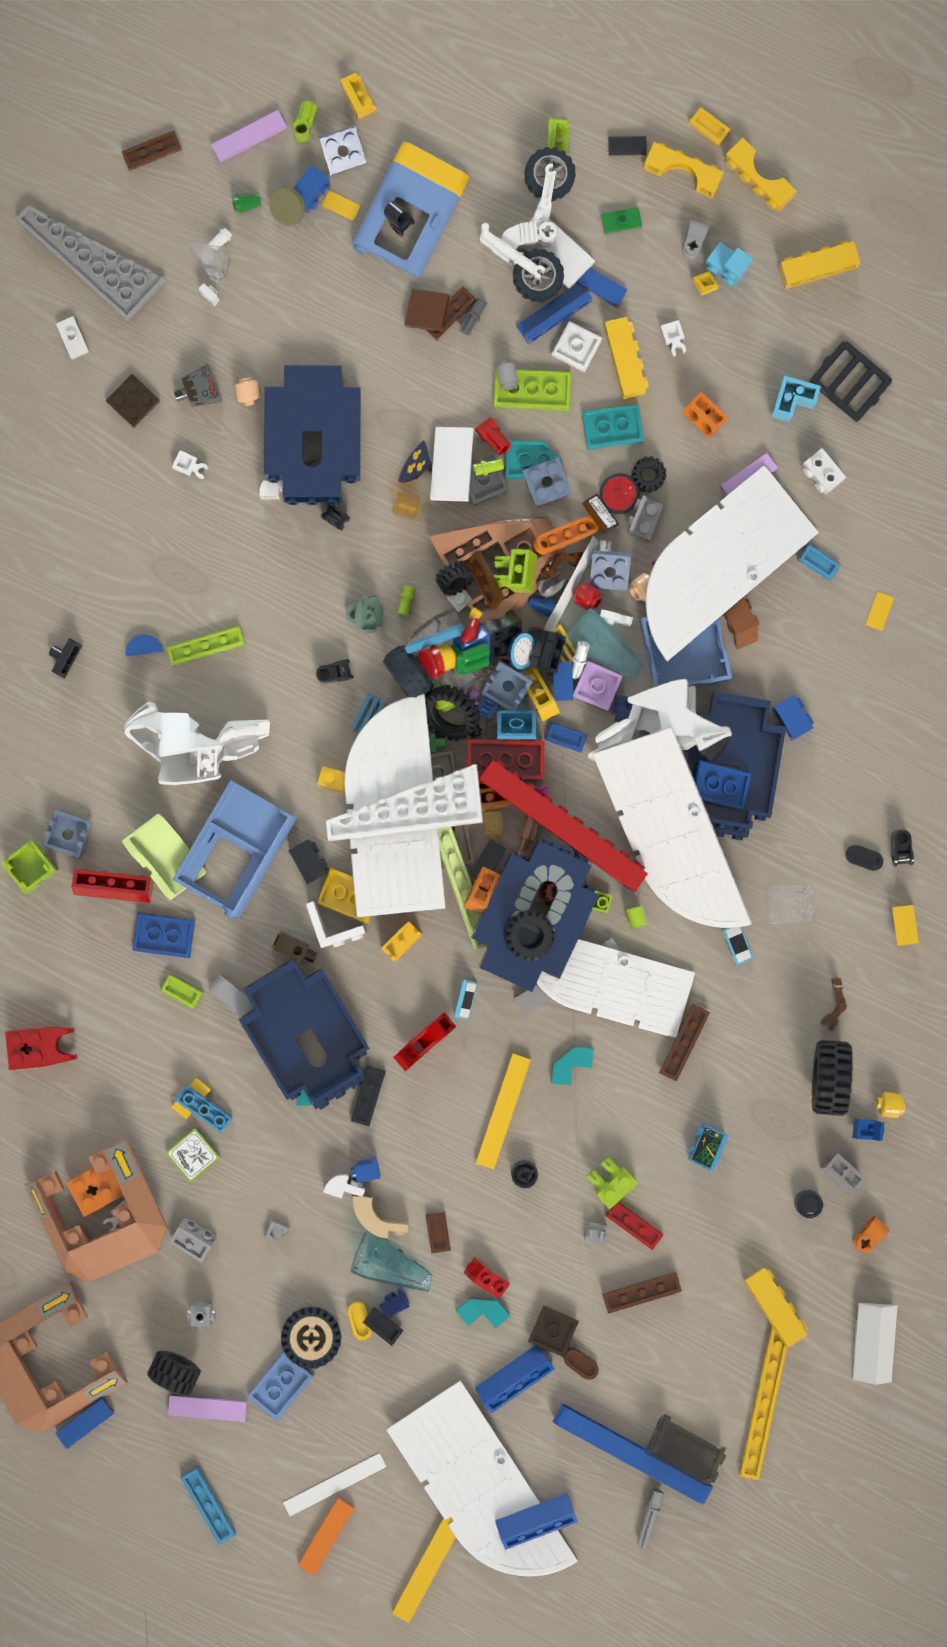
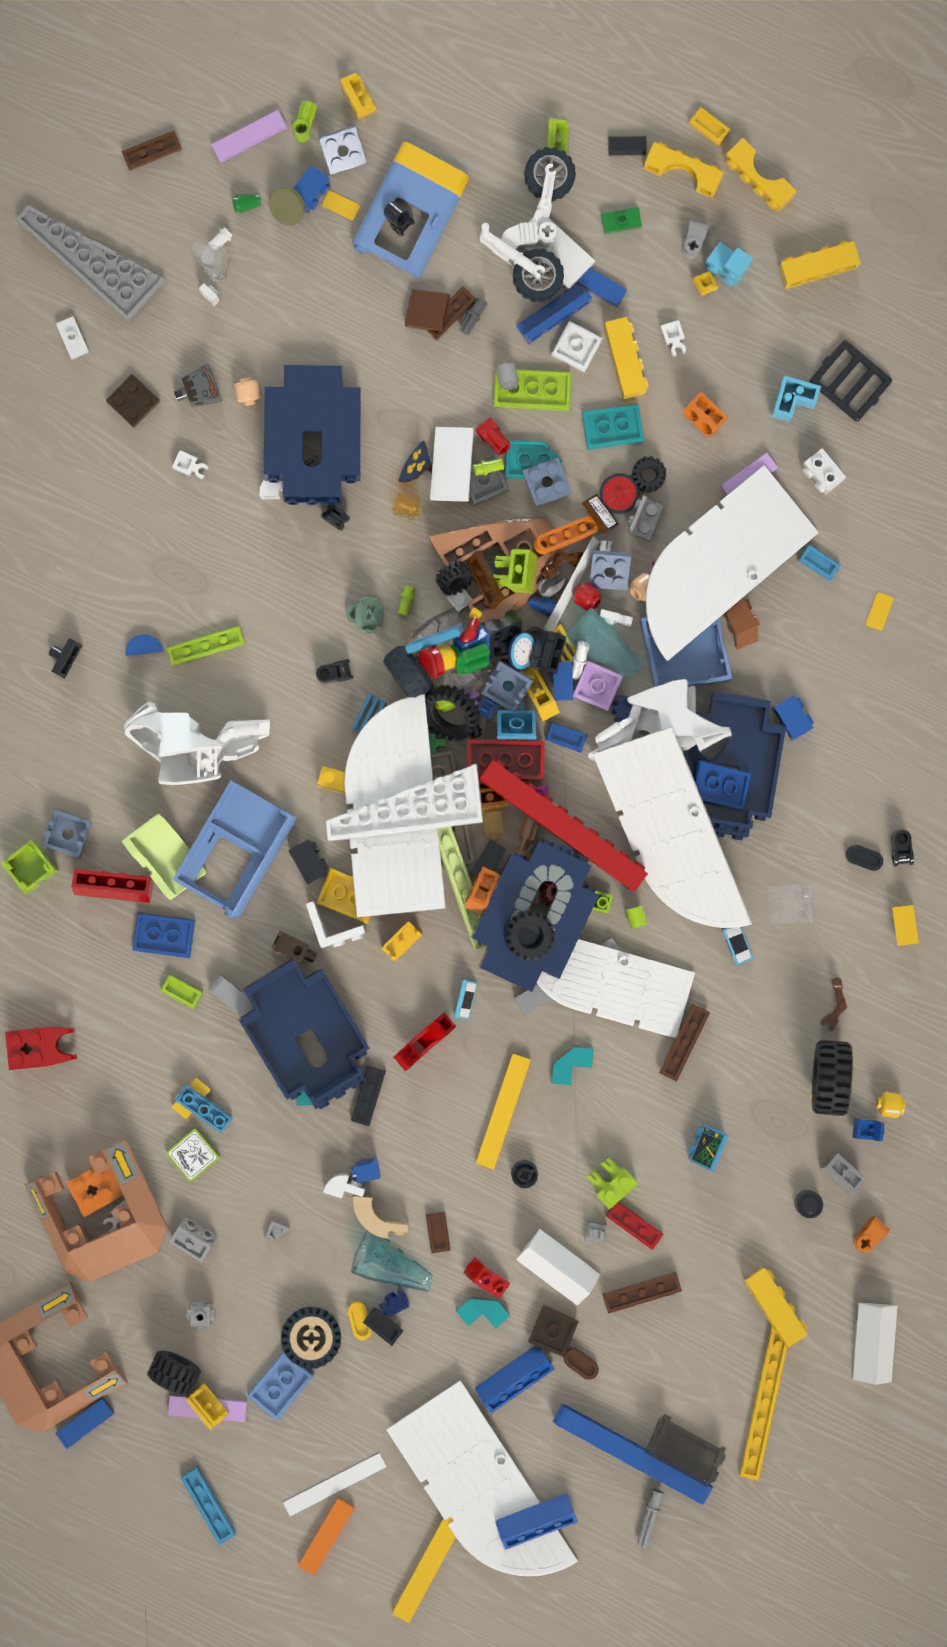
none -> yellow hinge [186,1383,229,1430]
none -> white slope [516,1228,601,1306]

